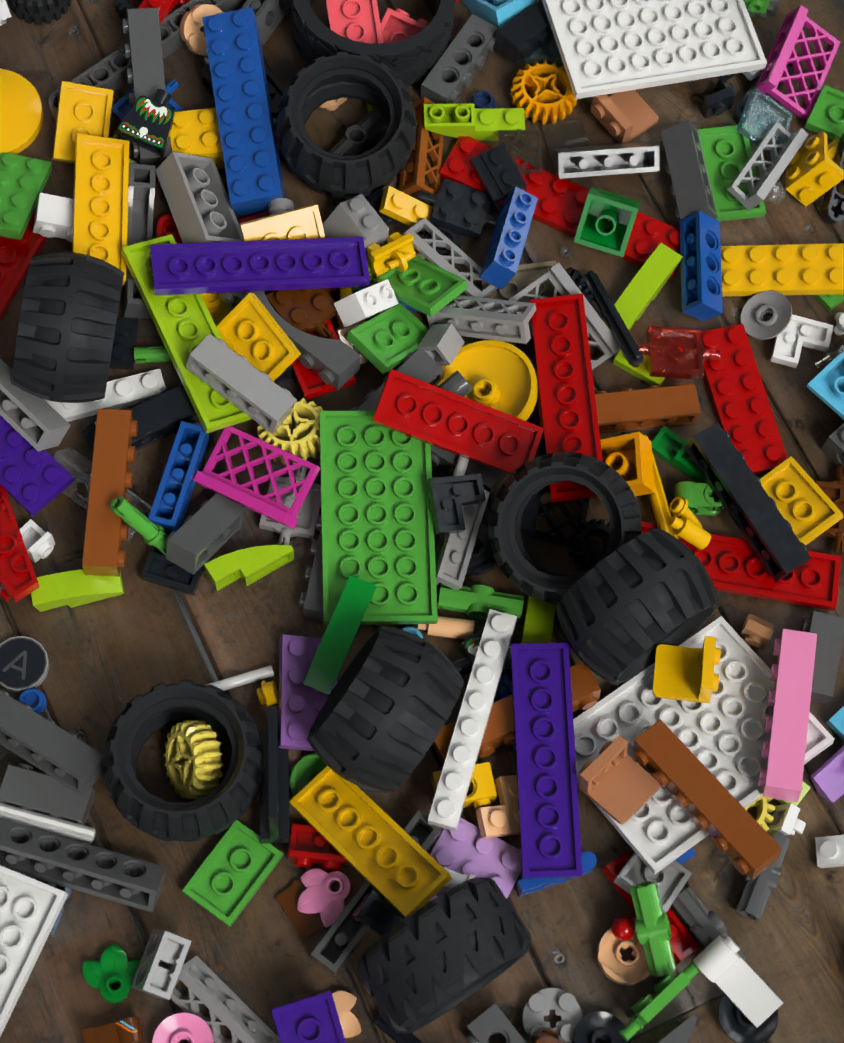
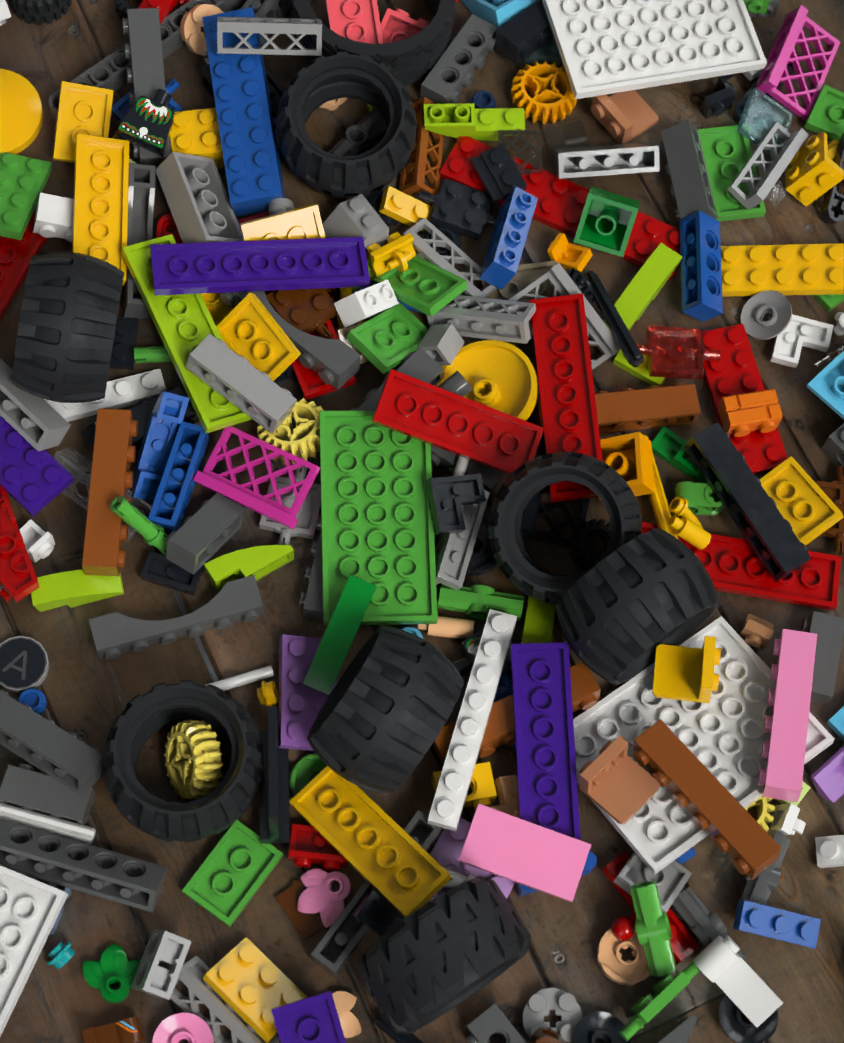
none -> teal plate [47,941,76,970]
none -> dark grey arch [89,575,264,660]
none -> blue slope [132,390,189,502]
none -> yellow plate [203,937,307,1043]
none -> light grey fence [217,17,322,56]
none -> bright pink tile [458,804,591,902]
none -> light orange bracket [547,233,593,272]
none -> orange brick [718,389,782,437]
none -> plate [733,899,821,949]

